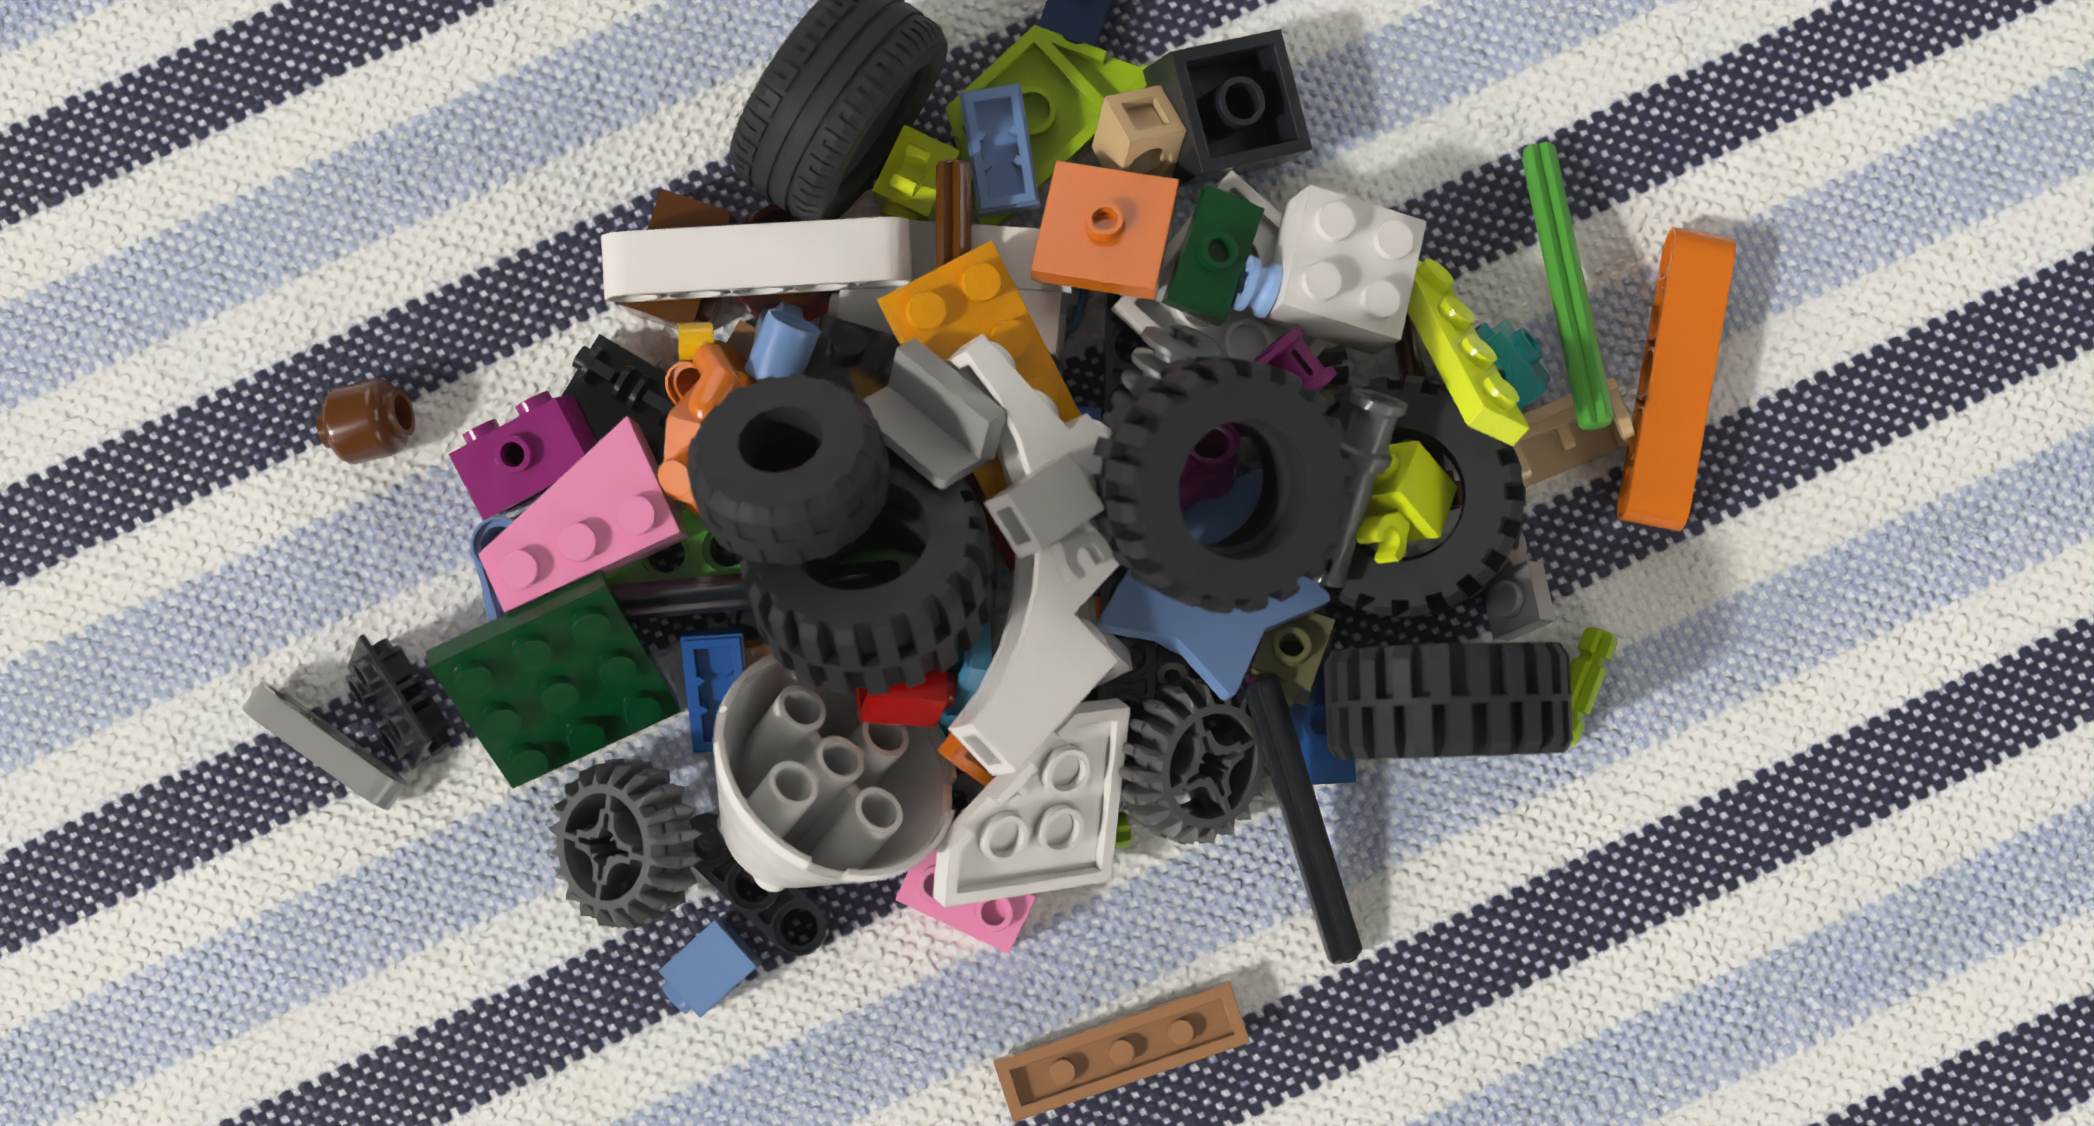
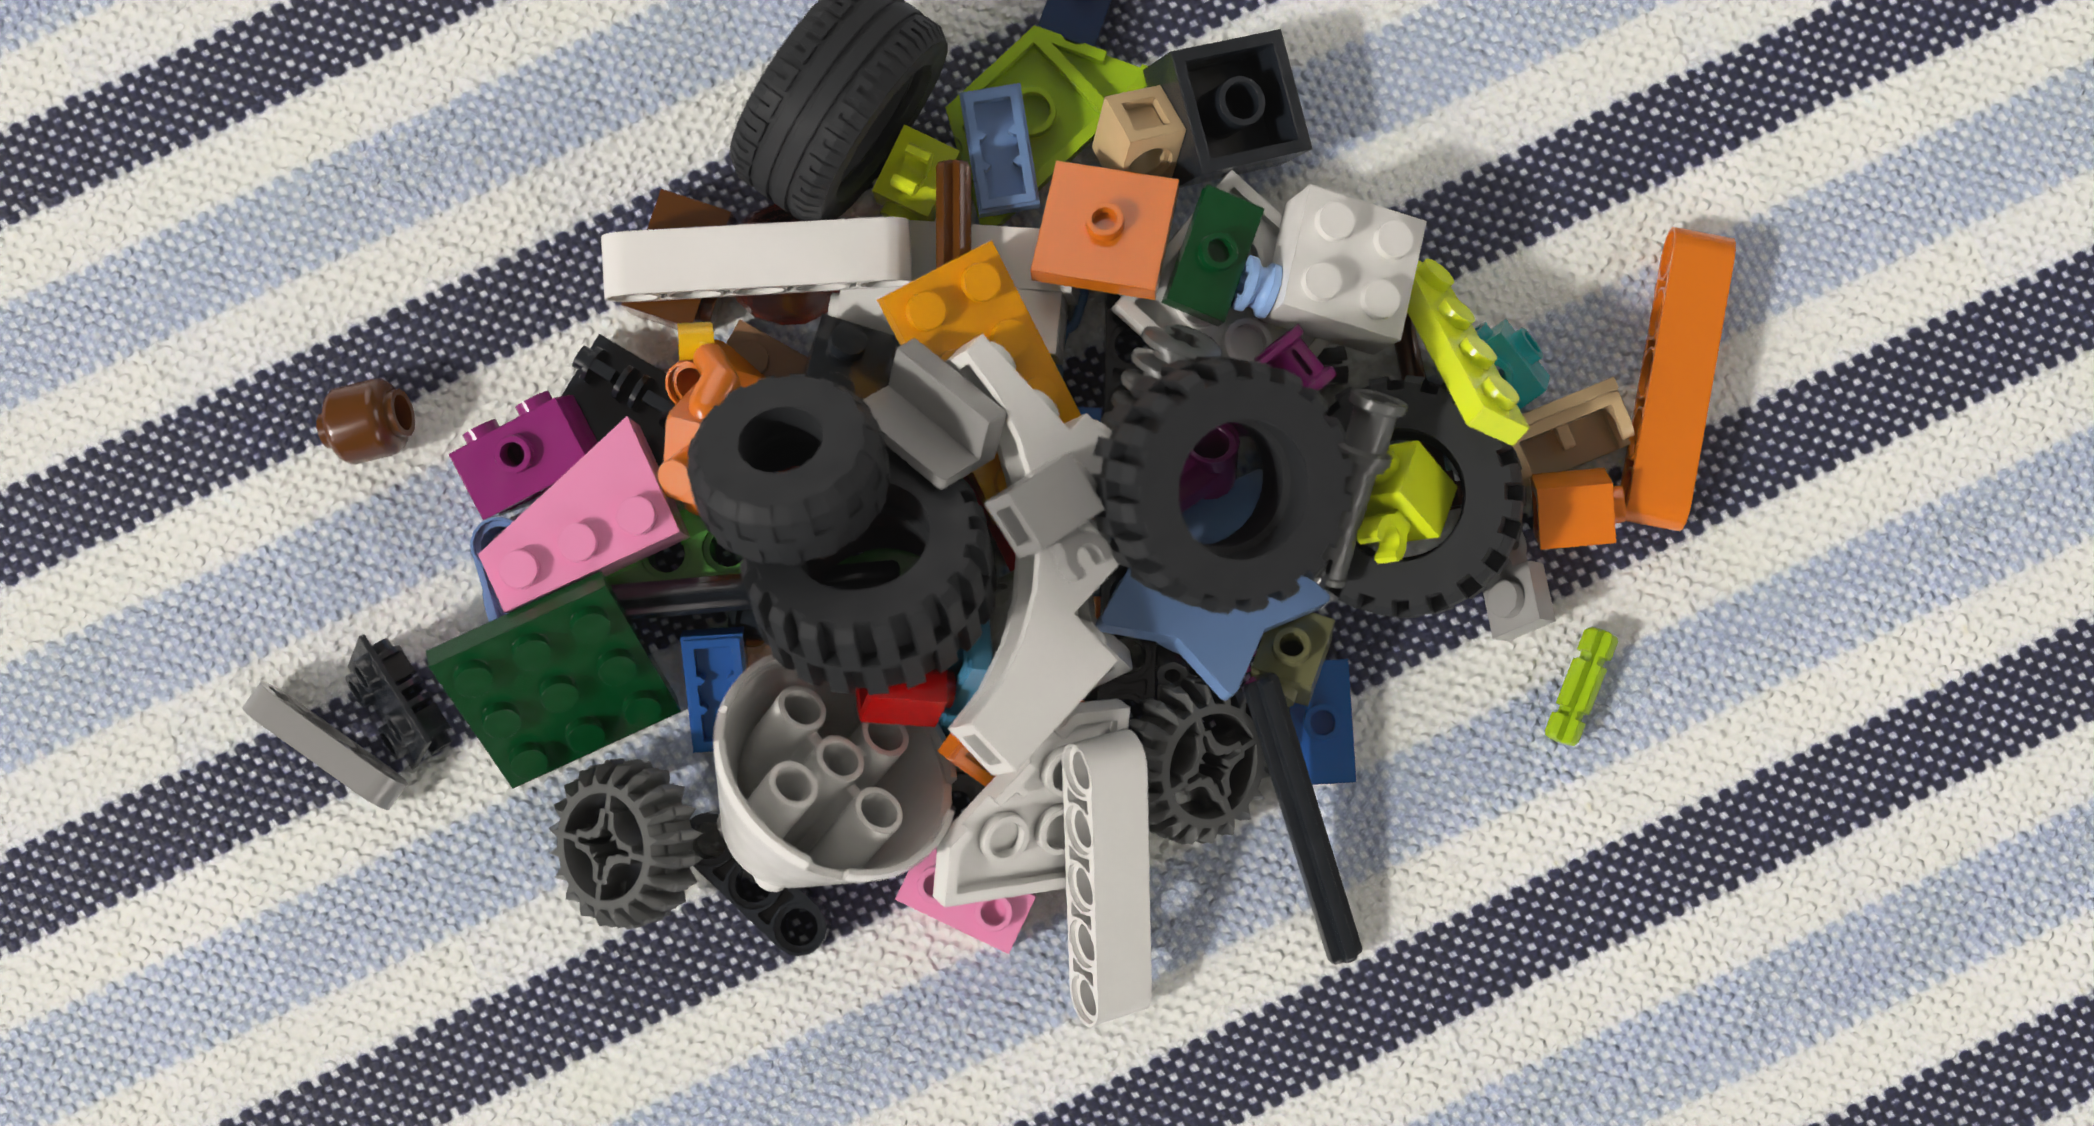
medium blue brick [658,916,763,1018] -> none
medium blue piece [744,301,821,380] -> none
medium nougat plate [994,980,1250,1123] -> none
black tyre [1324,642,1573,760] -> none
bright green axle [1522,142,1614,431] -> none
none -> white beam [1062,729,1152,1027]
none -> orange brick [1530,467,1626,550]

